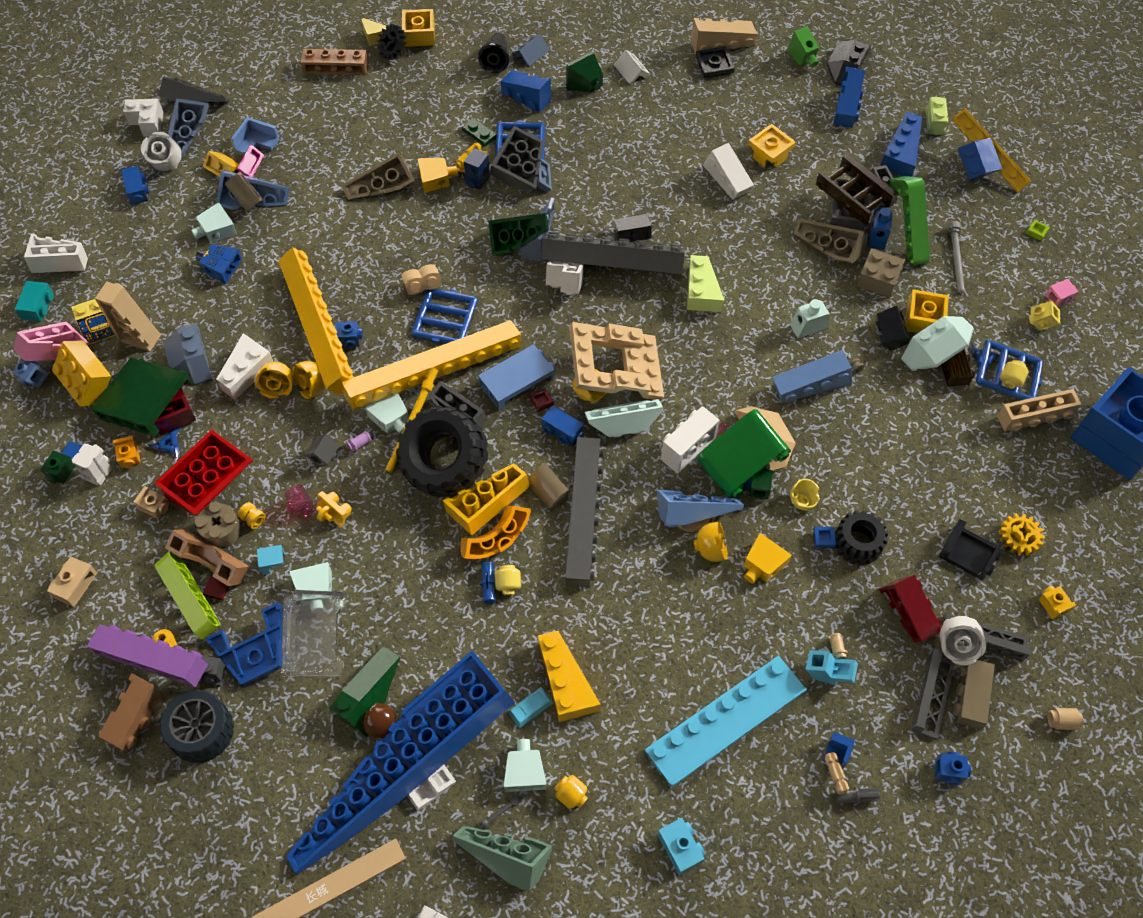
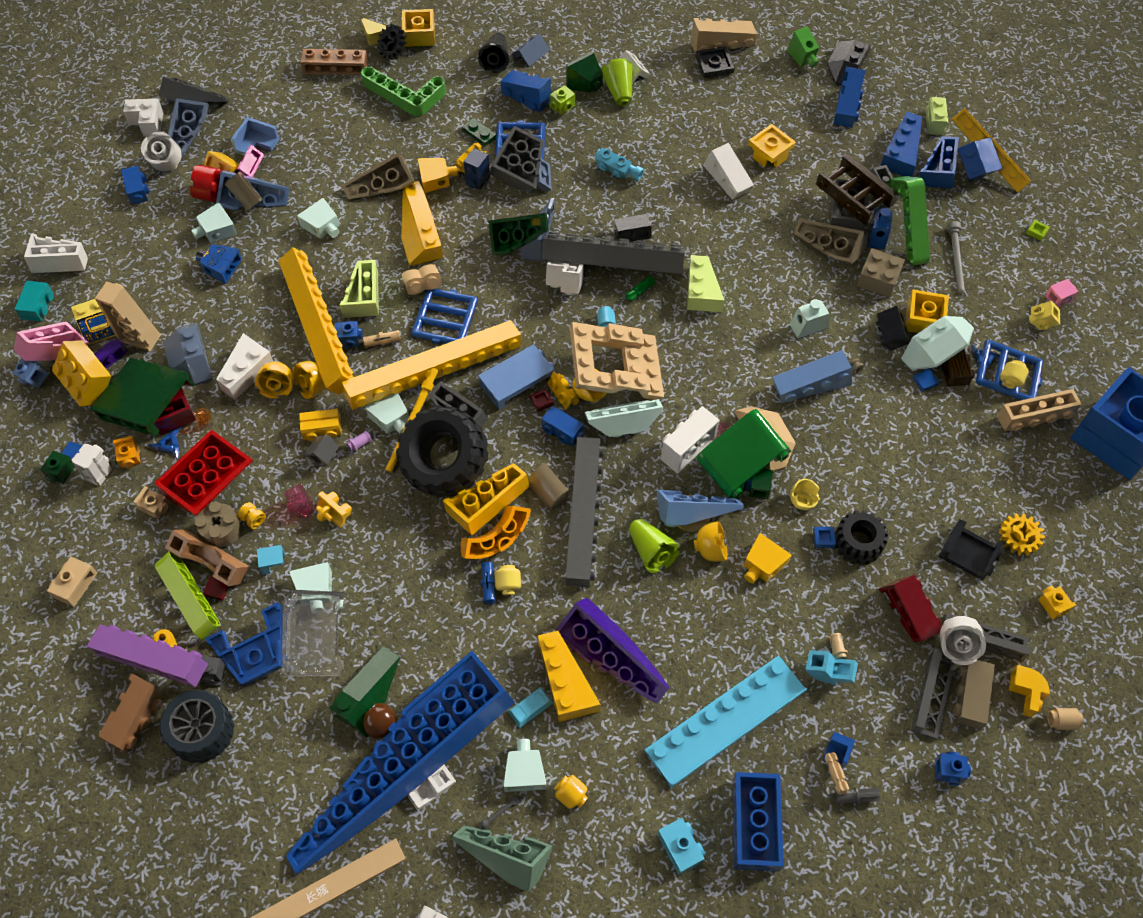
none -> dark purple panel [94,339,127,369]
none -> red brick [190,165,222,202]
none -> clear orange plate [194,407,211,426]
none -> light aqua torso [297,198,339,239]
none -> yellow brick [300,408,342,441]
none -> yellowish green wedge [340,260,379,318]
none -> bright green beam [361,67,446,117]
none -> tan pin [363,330,401,348]
none -> yellow wedge [401,181,443,266]
none -> yellow hinge [547,371,579,410]
none -> lime brick [550,85,575,115]
none -> wedge [555,598,670,704]
none -> medium azure brick [595,148,644,181]
none -> medium azure brick [597,306,616,327]
none -> lime cone [601,58,633,106]
none -> green axle [625,276,655,301]
none -> lime cone [629,519,680,573]
none -> blue brick [733,772,784,872]
none -> blue tile [913,368,939,392]
none -> blue wedge [919,136,959,188]
none -> yellow brick [1009,665,1050,717]

